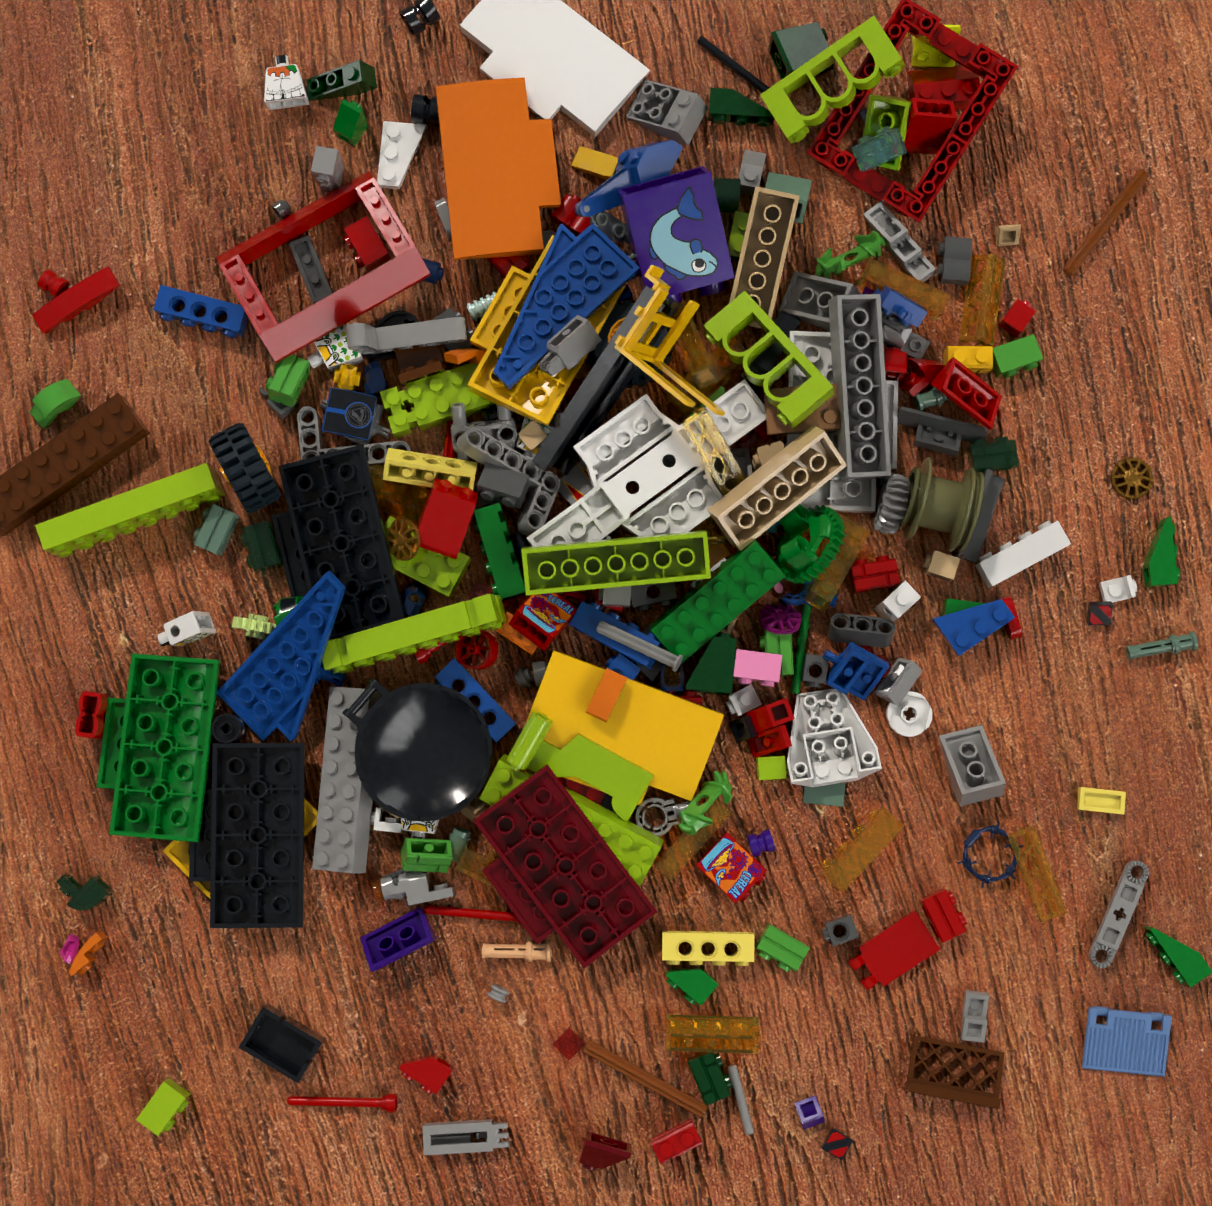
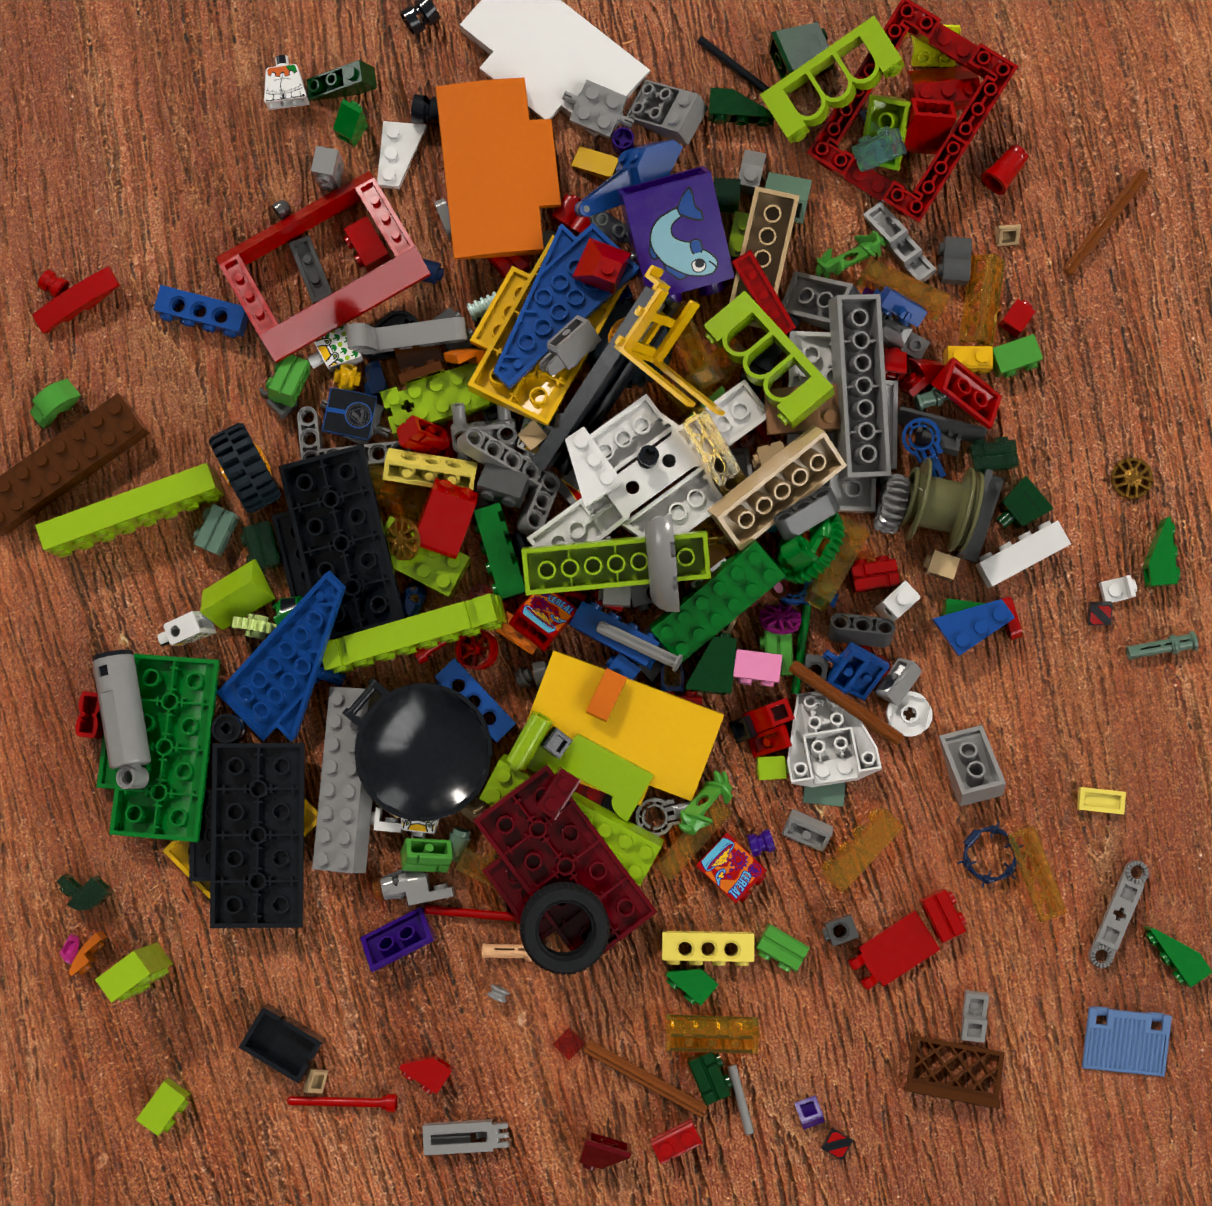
white bracket [726,684,762,717] -> none
none -> light grey piece [92,650,151,789]
none -> lime brick [95,942,173,1003]
none -> lime slope [200,559,275,630]
none -> tan slope [303,1069,328,1093]
none -> red brick [396,415,450,456]
none -> black tyre [520,881,610,975]
none -> dark red brick [535,767,581,820]
none -> tile [540,726,573,759]
none -> light grey plate [562,80,635,139]
none -> white wing [565,427,623,509]
none -> red slope [572,238,631,294]
none -> dark purple wheel [612,127,634,155]
none -> black bush [637,445,659,469]
none -> light grey brick [645,514,680,612]
none -> red tile [731,250,796,335]
none -> dark grey beam [773,486,840,540]
none -> light grey slope [782,809,833,852]
none -> dark orange axle [789,661,904,745]
none -> blue pin [902,417,947,478]
none -> red plant [981,145,1029,195]
none -> dark green torso [995,476,1054,529]

